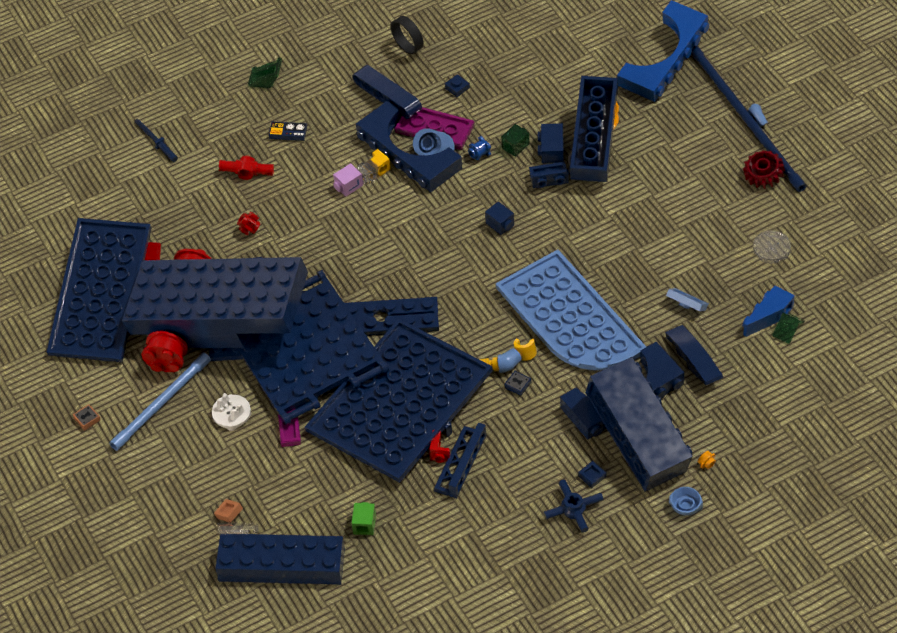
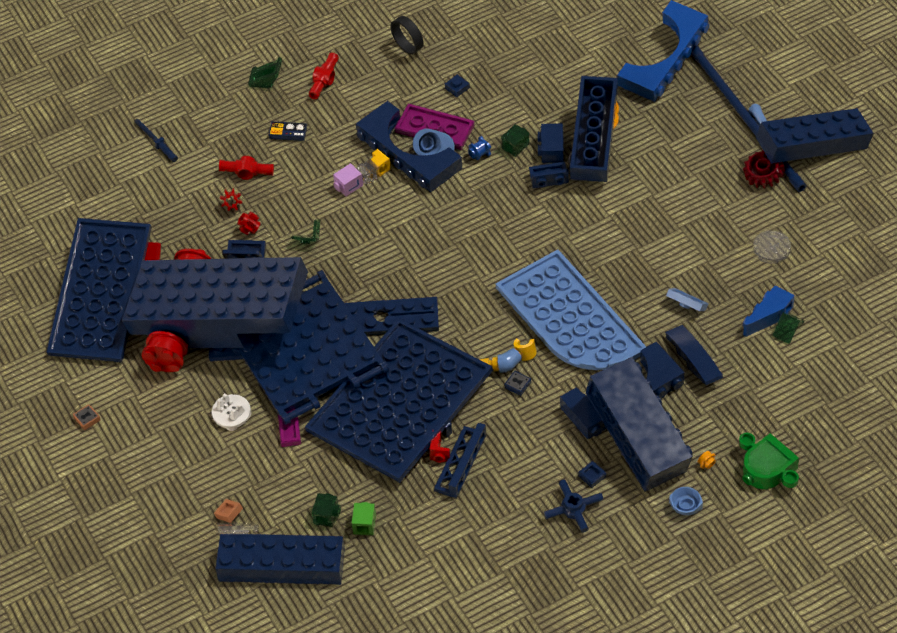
medium blue piece [109,352,211,451] -> none
dark blue beam [352,65,422,119] -> none
dark blue brick [485,202,514,235] -> none
none -> red gear [220,188,242,211]
none -> dark blue bracket [222,240,266,259]
none -> clear green bracket [291,219,321,244]
none -> red pin [309,52,339,99]
none -> clear green brick [311,493,341,528]
none -> green piece [739,432,799,489]
none -> dark blue brick [756,108,874,163]

